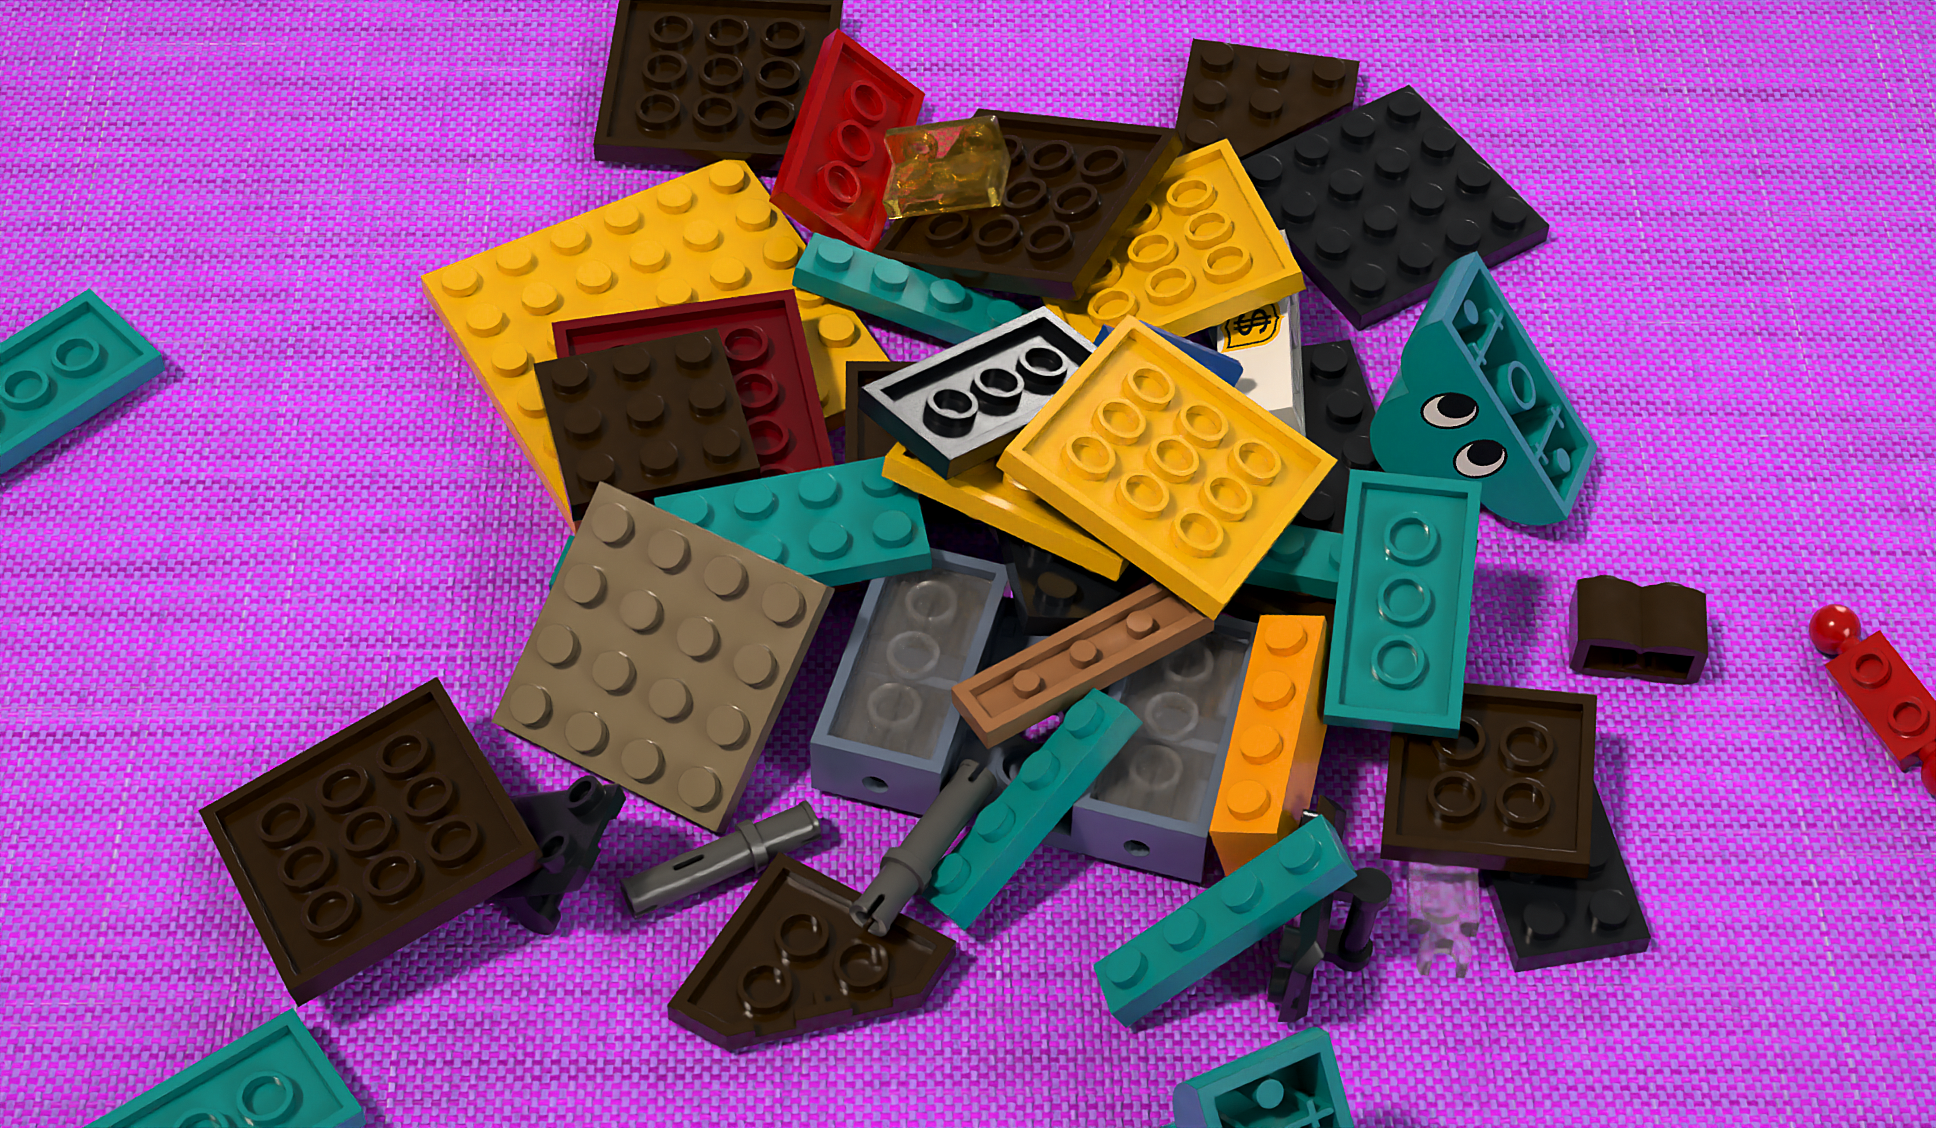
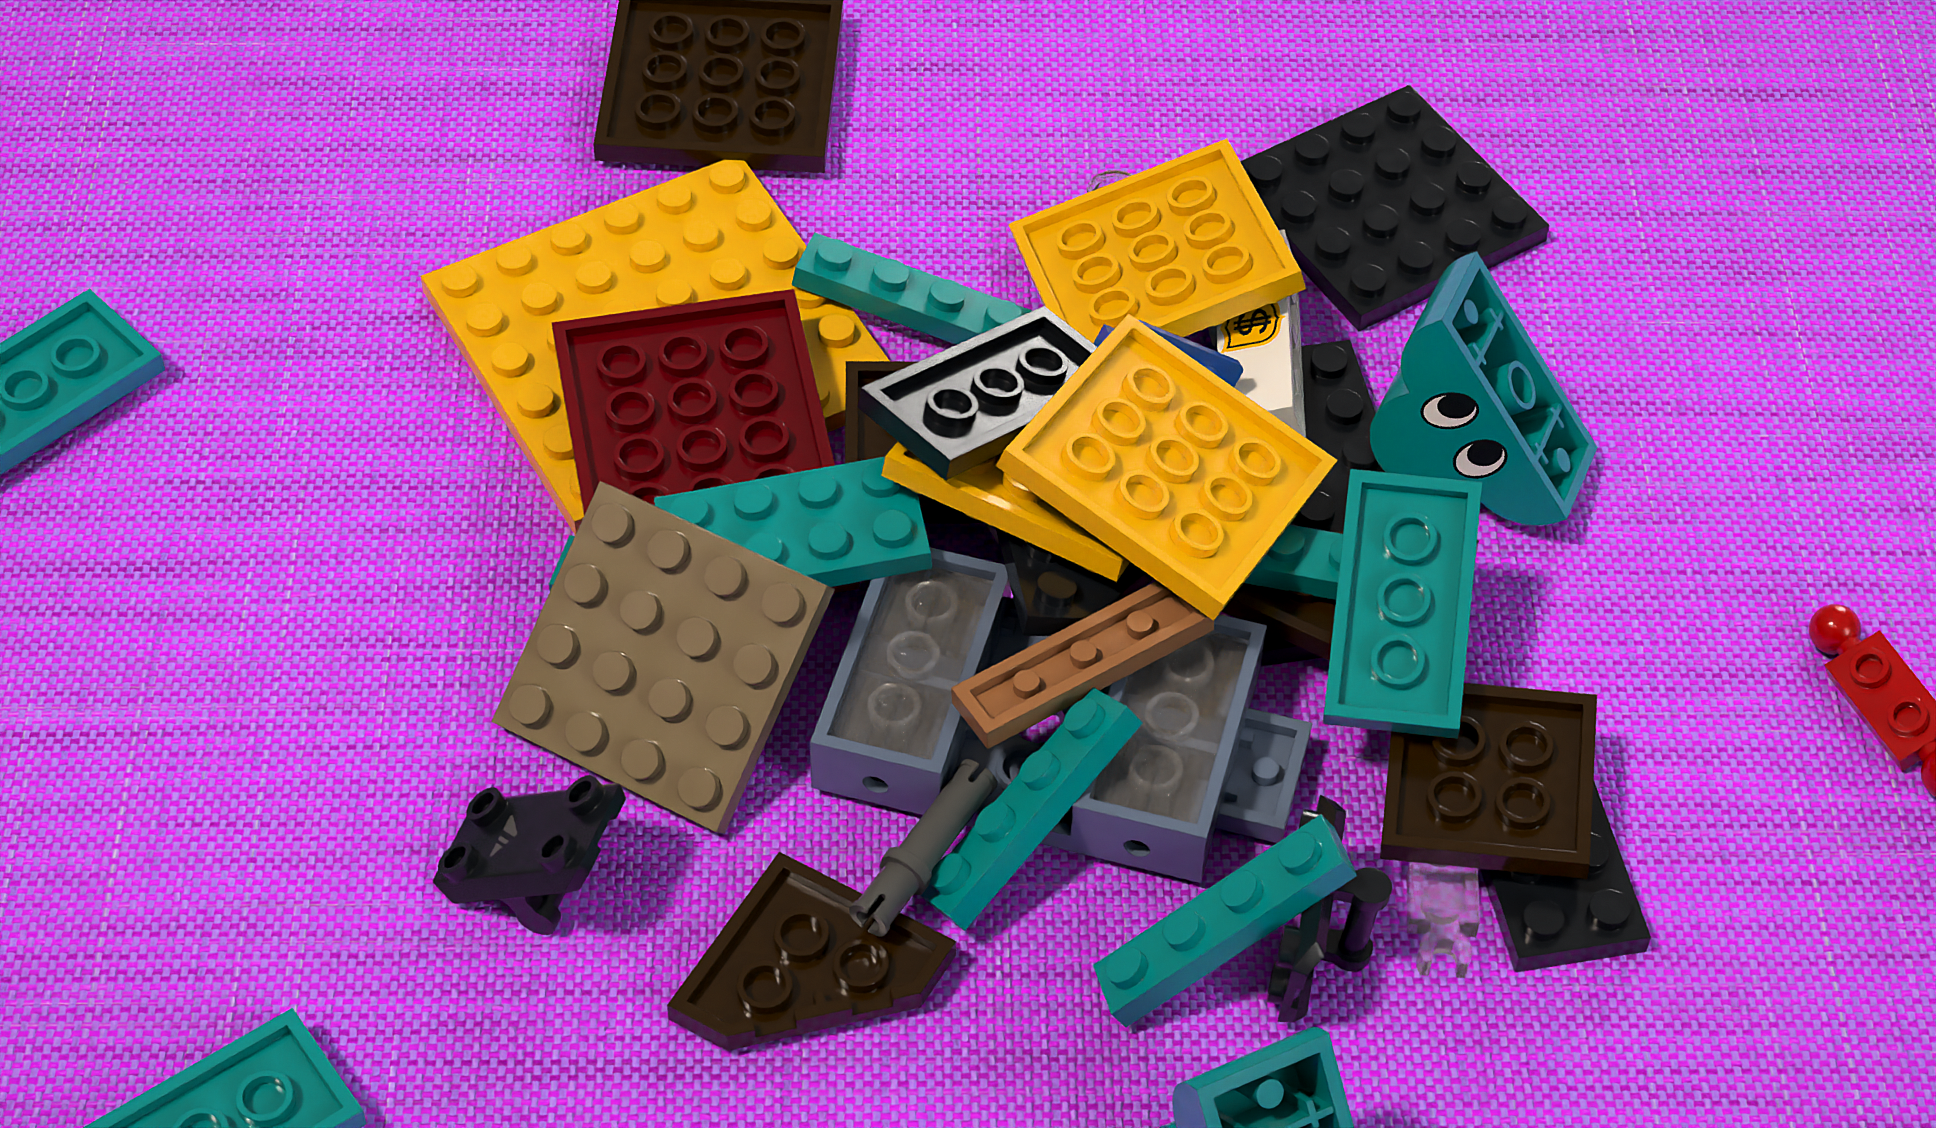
dark brown plate [198,677,545,1007] -> none
dark brown plate [534,328,761,522] -> none
dark grey pin [619,800,822,920] -> none
red plate [769,28,925,252] -> none
dark brown plate [871,108,1183,302] -> none
clear yellow bracket [882,115,1011,219] -> none
dark brown plate [1175,38,1360,161] -> none
light orange brick [1209,615,1332,876] -> none
dark brown brick [1569,575,1708,685] -> none

